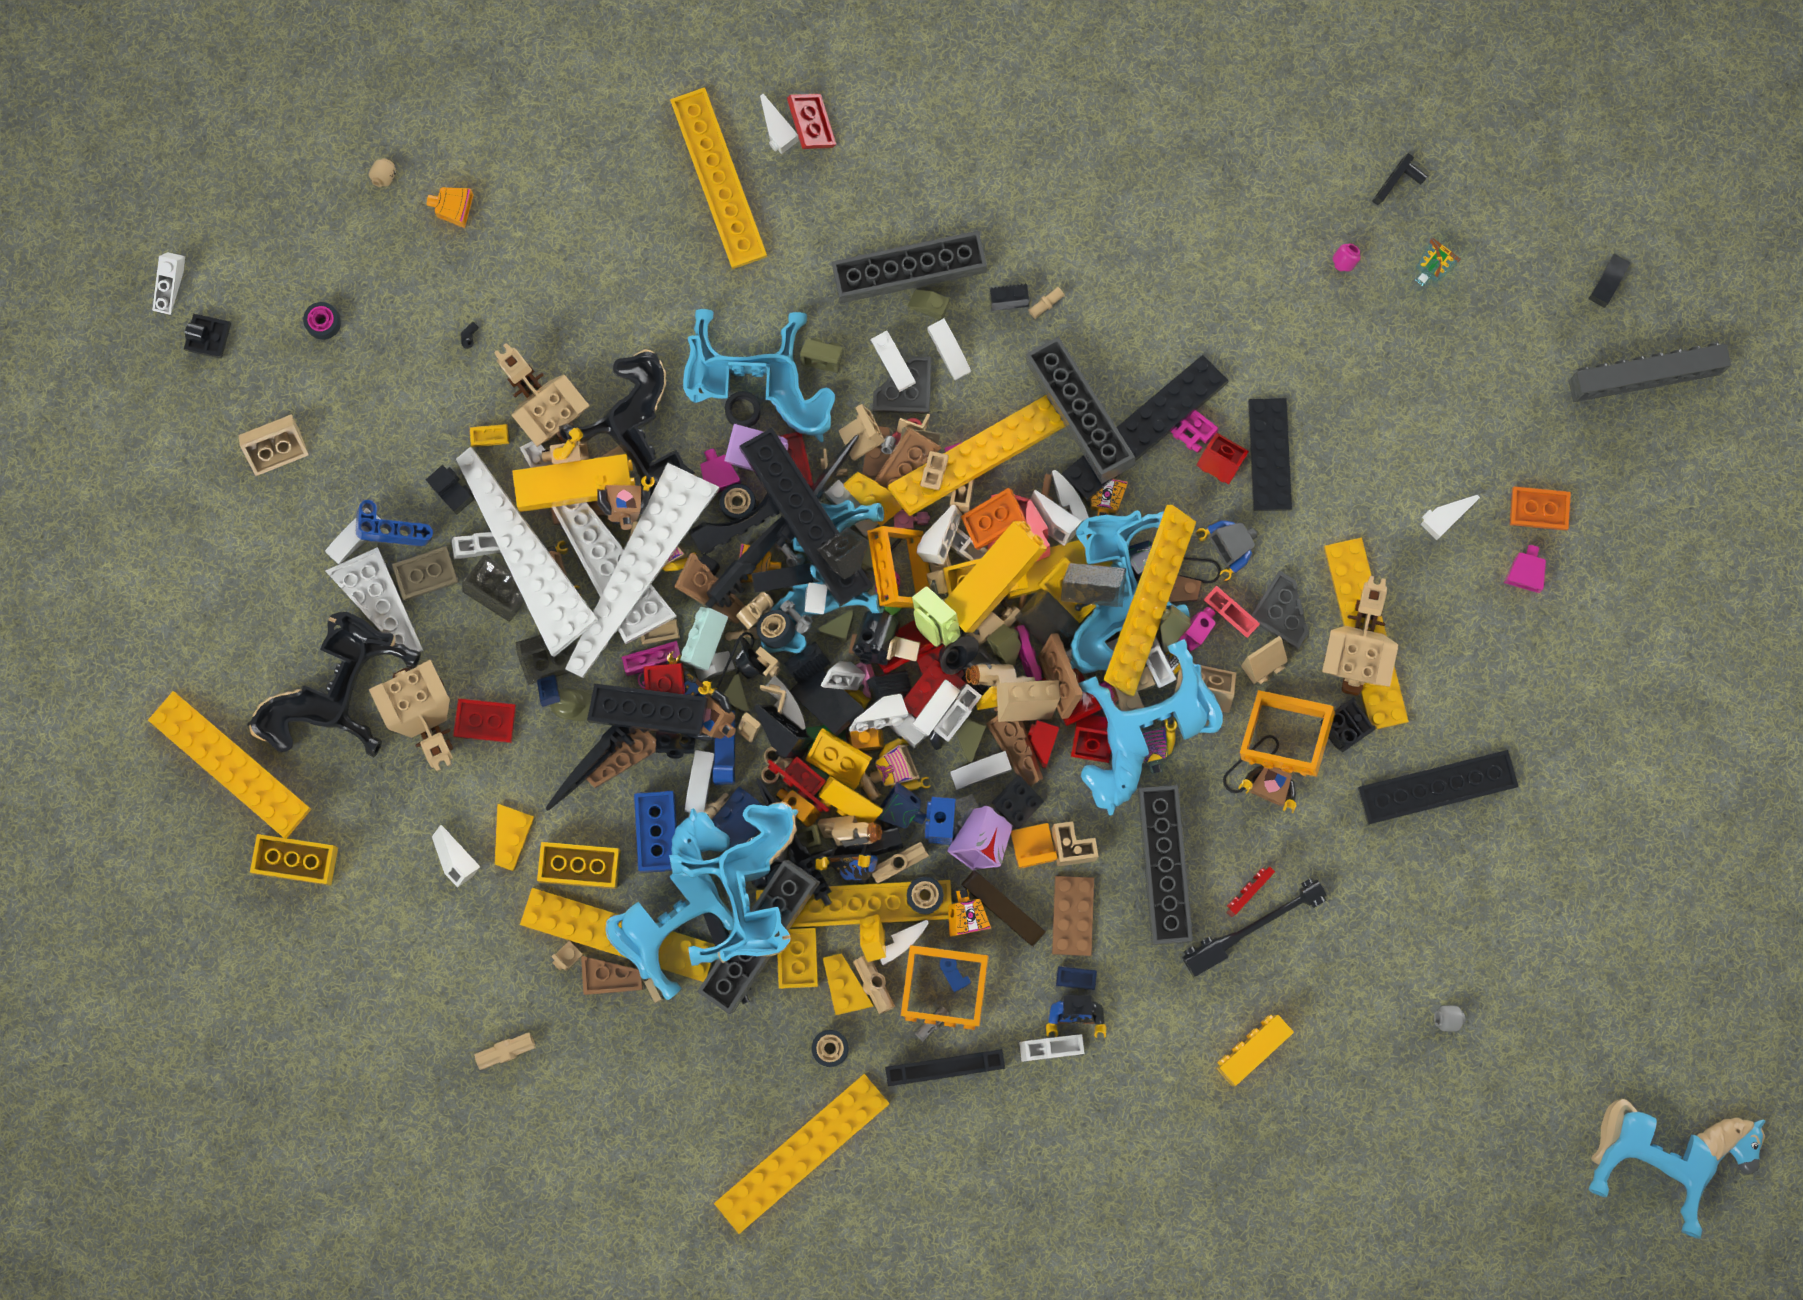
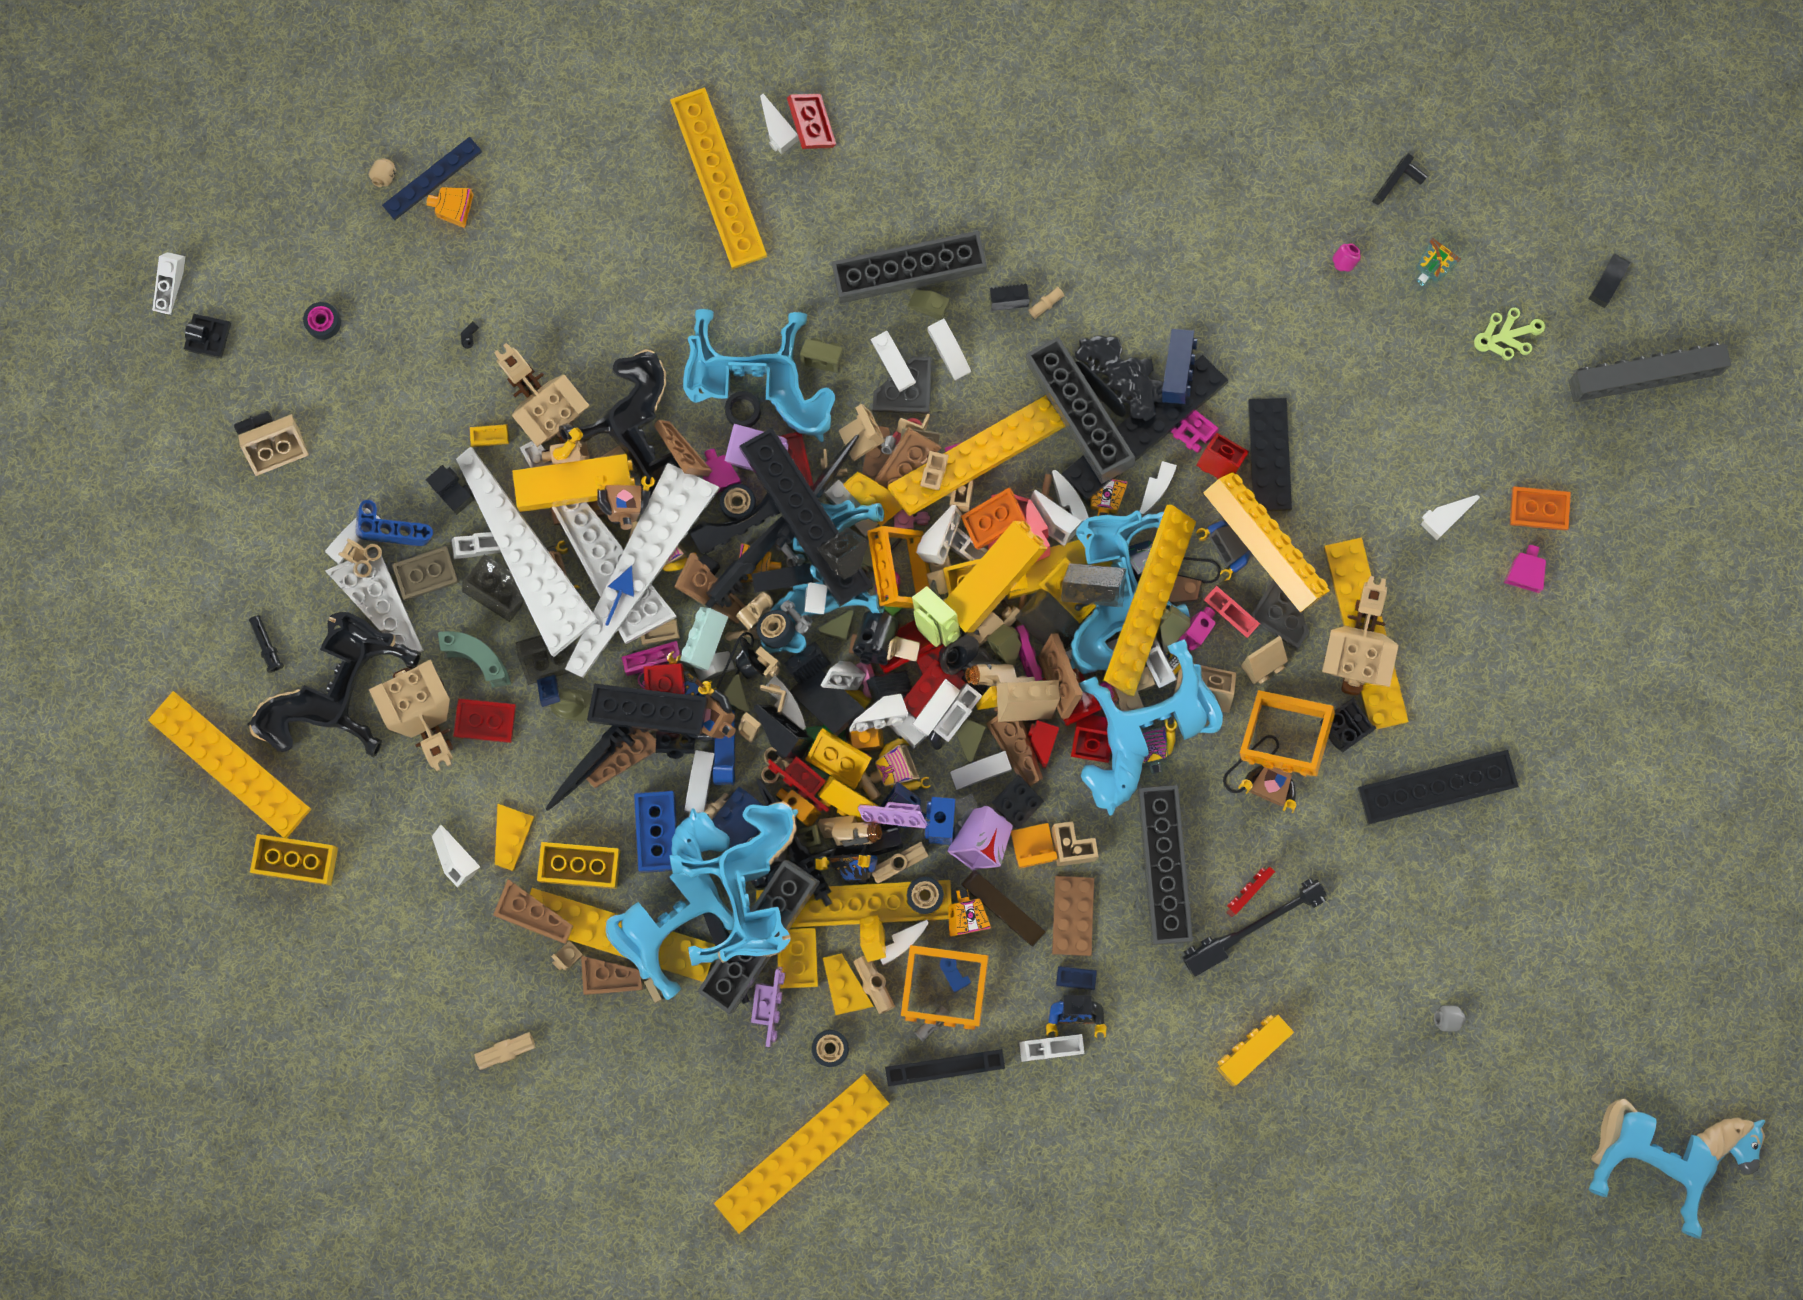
none -> black axle [234,411,273,434]
none -> black pin [249,615,284,673]
none -> tan piece [338,538,382,578]
none -> dark blue plate [382,136,482,221]
none -> sand green fence [438,631,511,688]
none -> medium nougat wing [493,879,573,944]
none -> blue piece [605,565,634,626]
none -> medium nougat wing [654,420,712,477]
none -> lavender bracket [751,967,785,1047]
none -> lavender bracket [858,802,927,828]
none -> black plant [1075,336,1164,421]
none -> white slope [1140,461,1177,517]
none -> dark blue brick [1162,329,1198,404]
none -> yellow piece [1203,472,1330,612]
none -> yellowish green plant [1474,308,1545,360]

